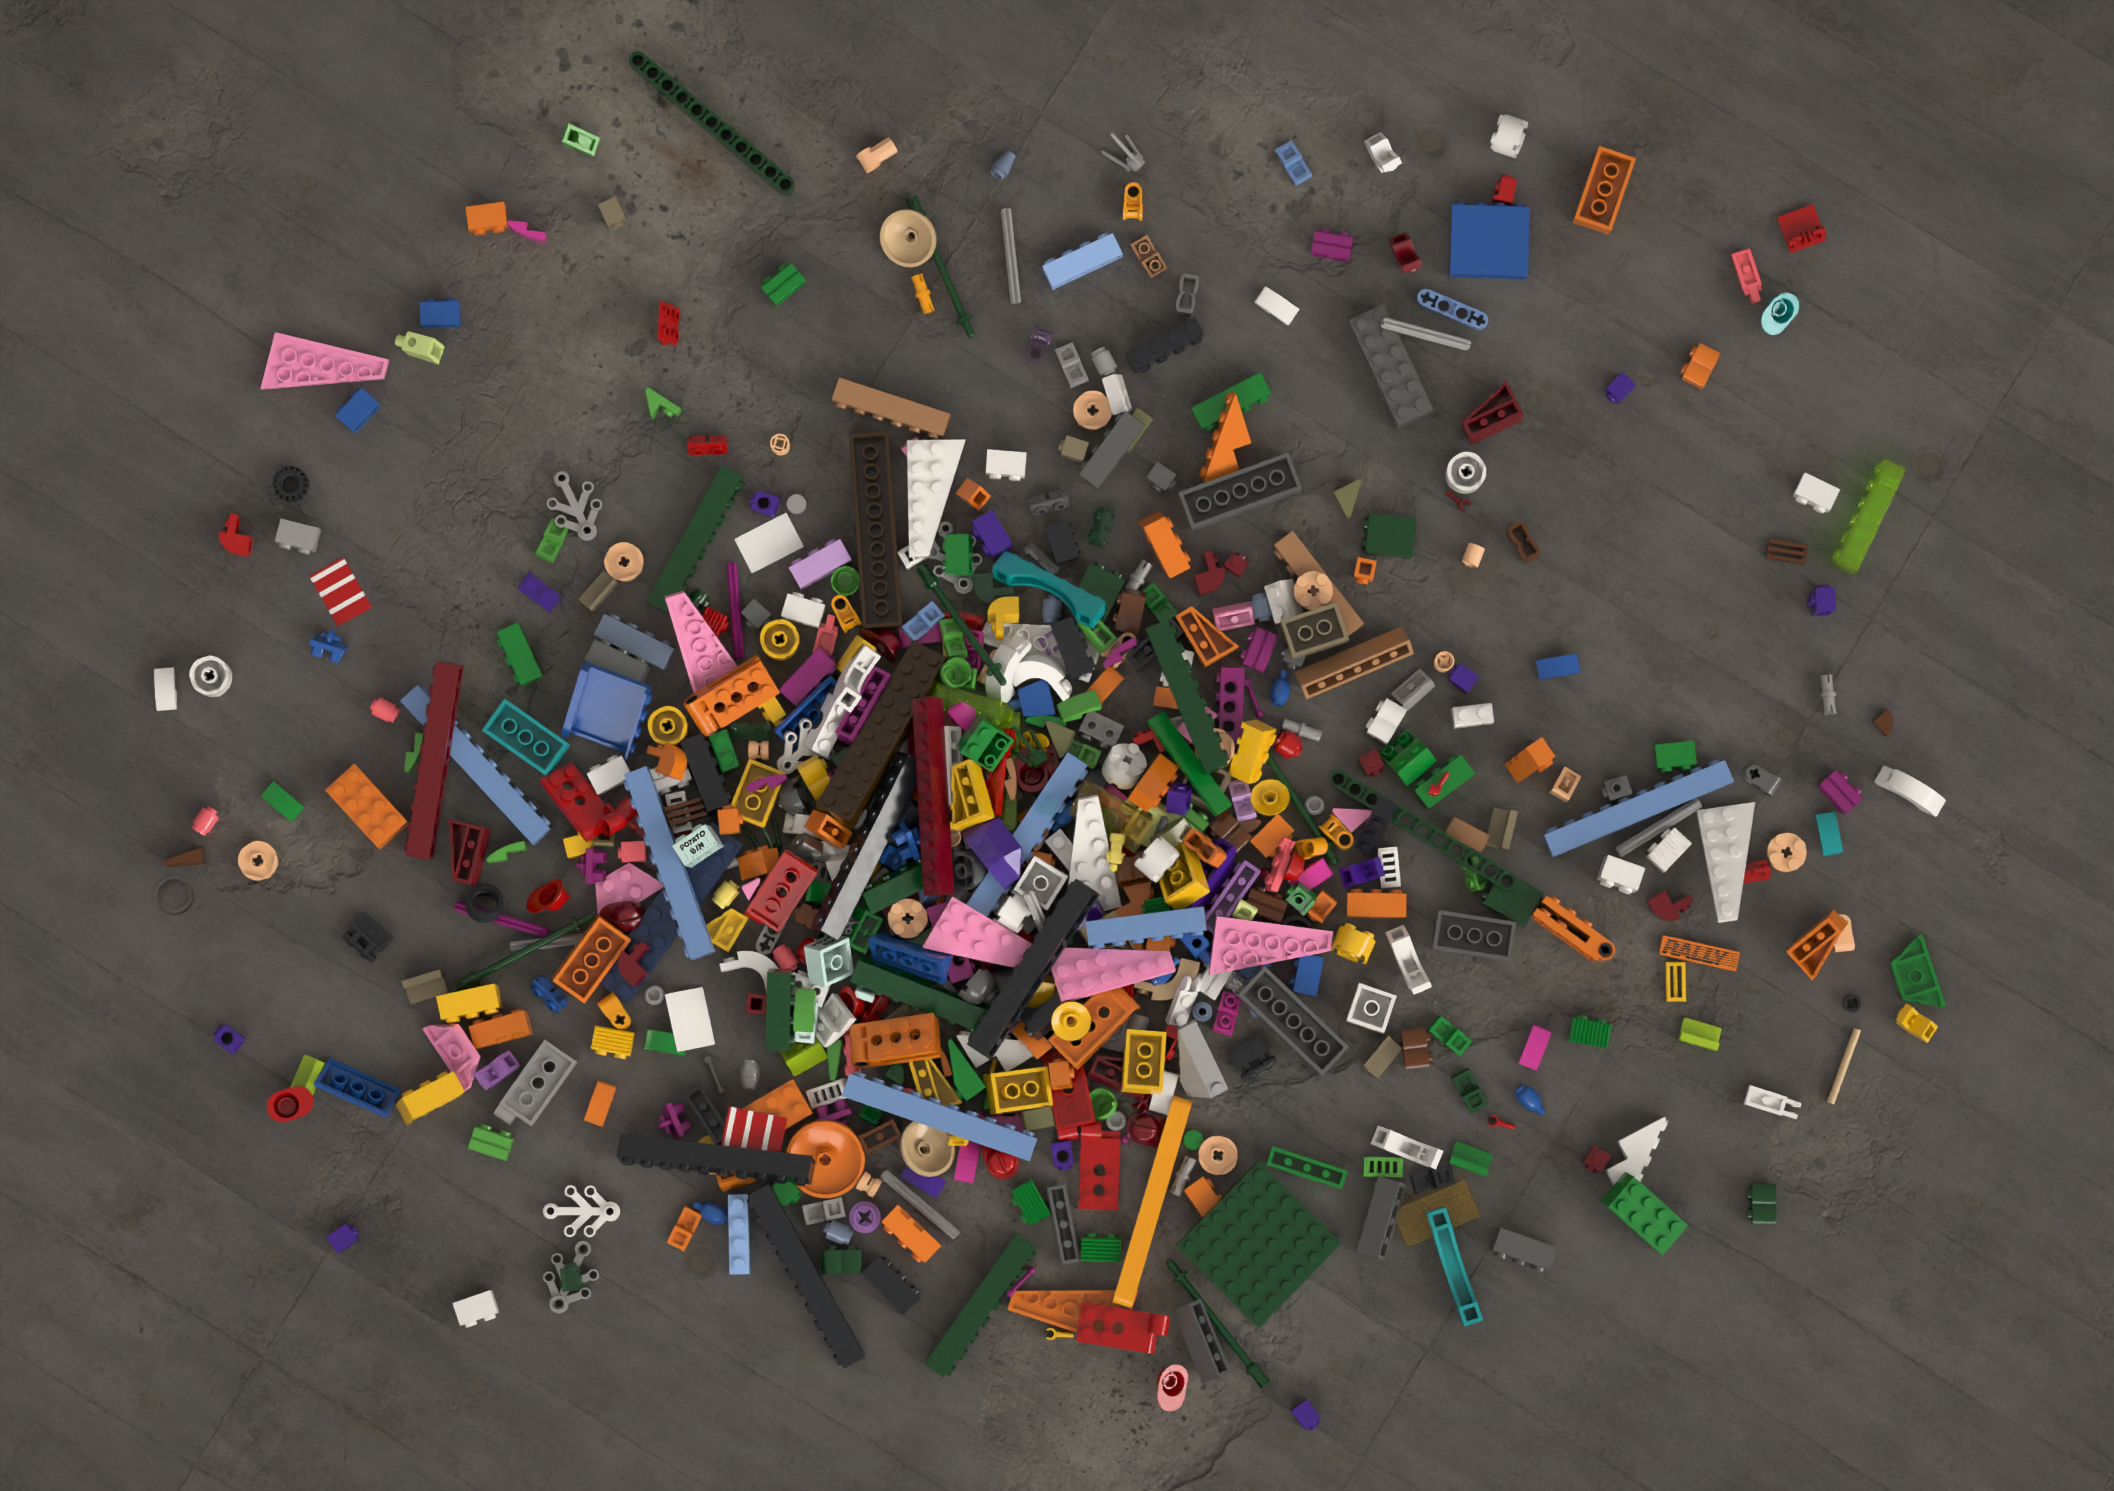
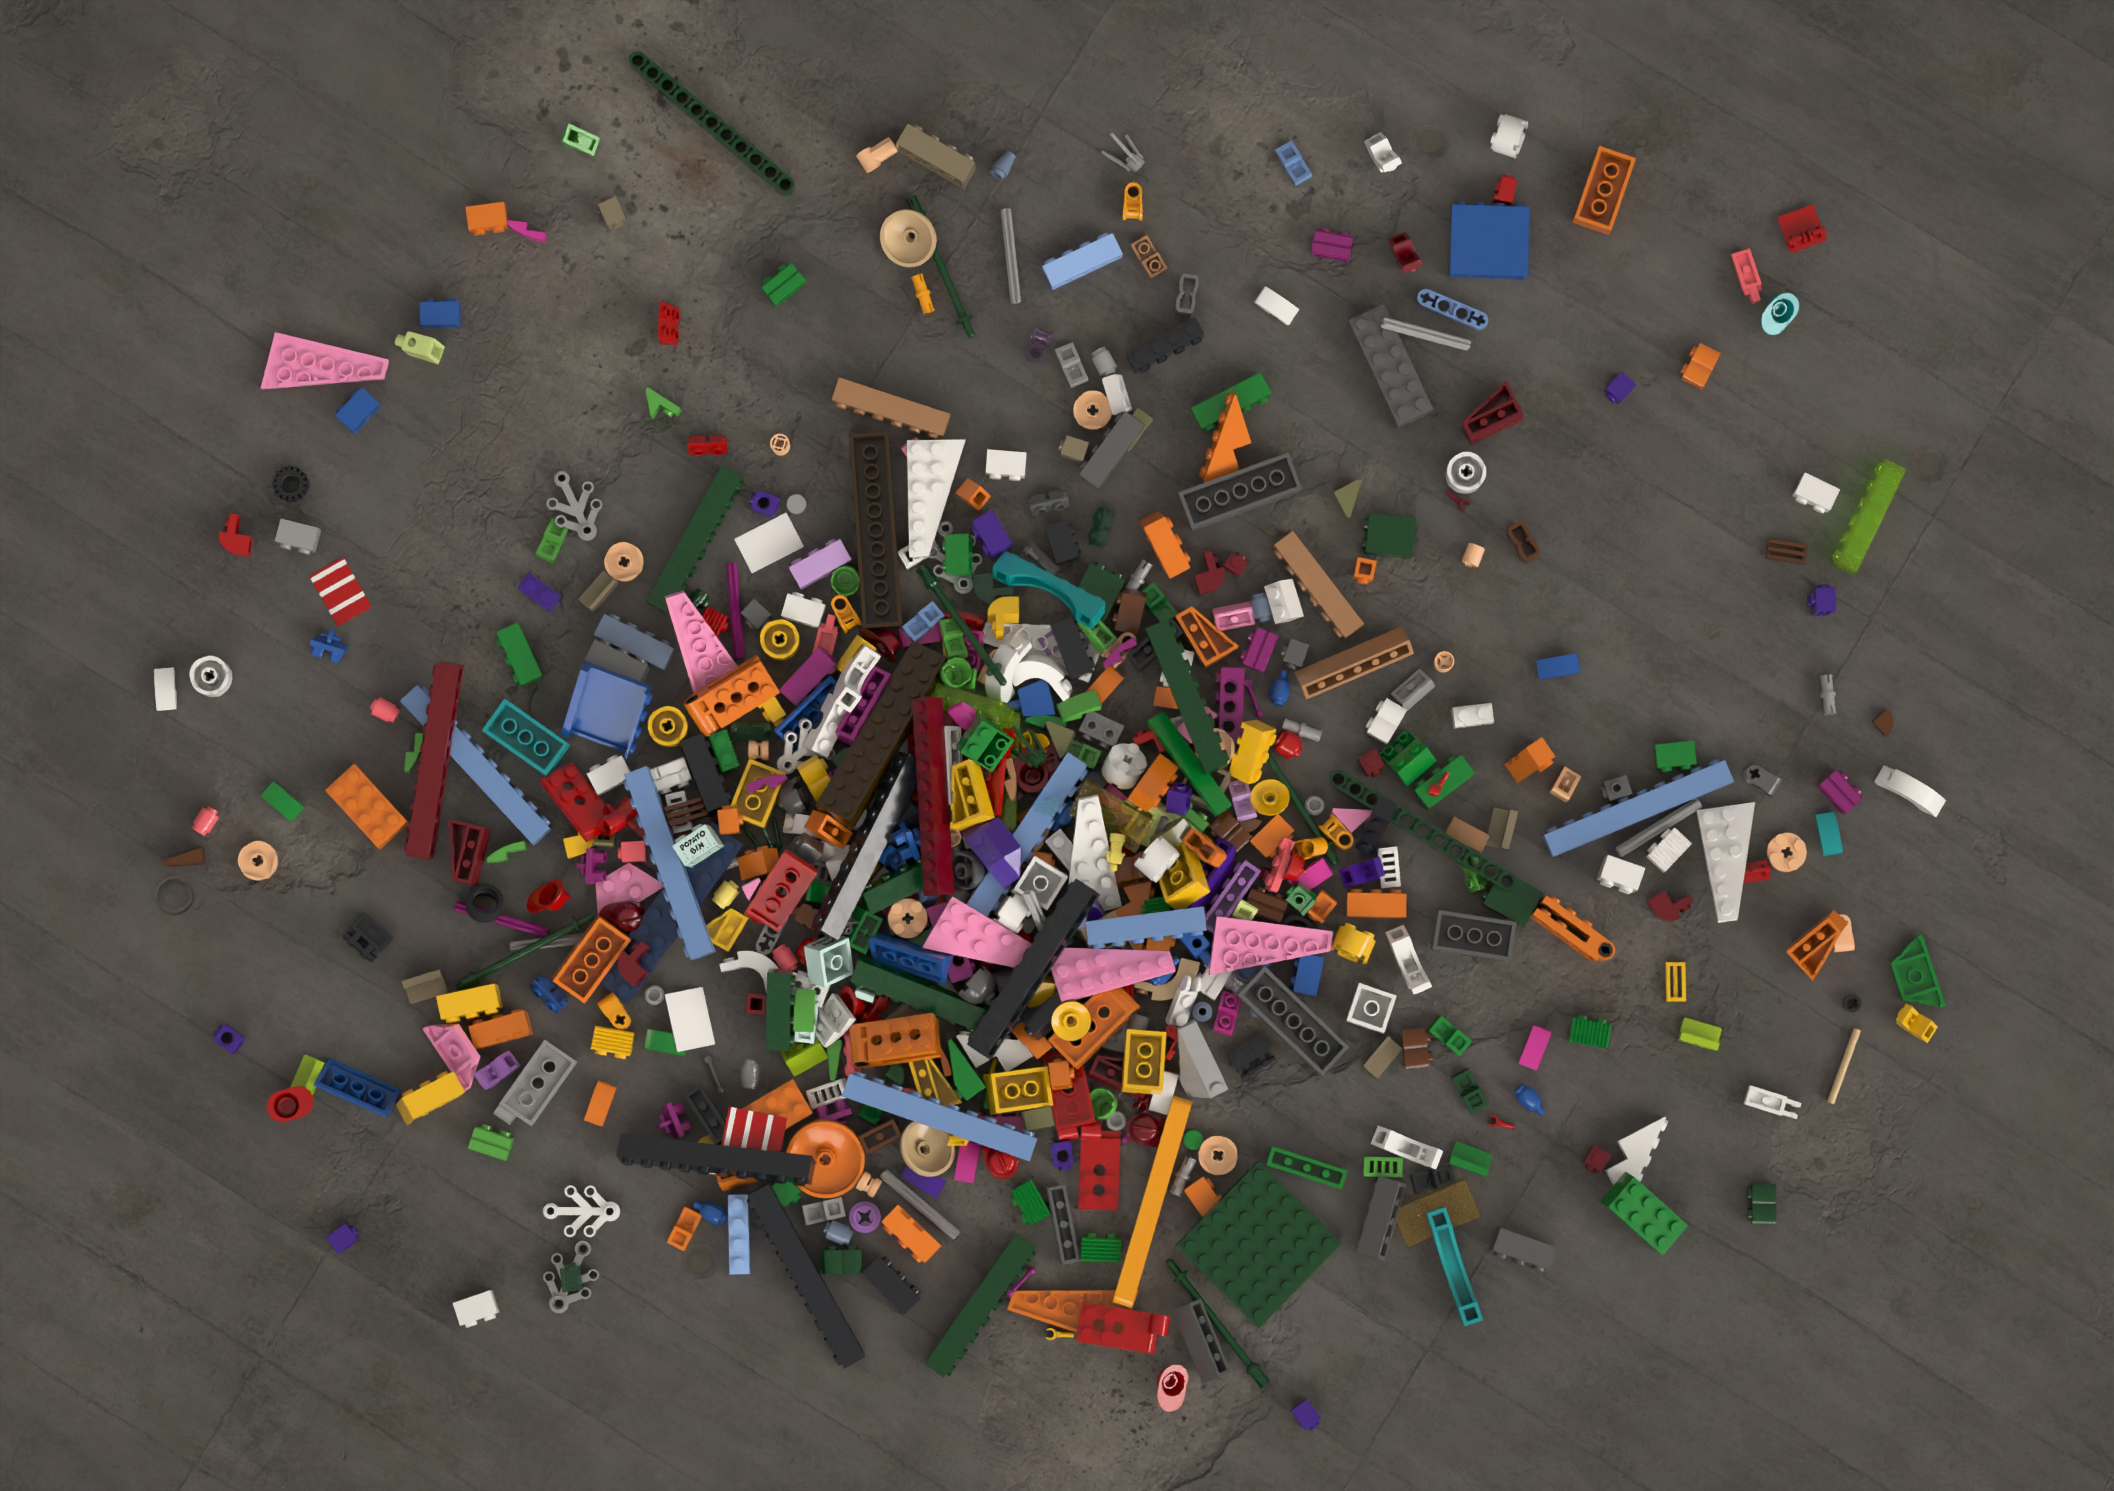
orange brick [646,742,687,781] -> none
sand blue brick [1042,595,1063,624] -> none
dark grey brick [1146,462,1177,493] -> none
dark tan brick [1280,602,1349,660] -> none
light nougat plate [1293,571,1333,611] -> none
dark purple brick [1448,663,1479,694] -> none
orange tile [1658,935,1740,972] -> none
none -> dark tan brick [896,124,976,190]

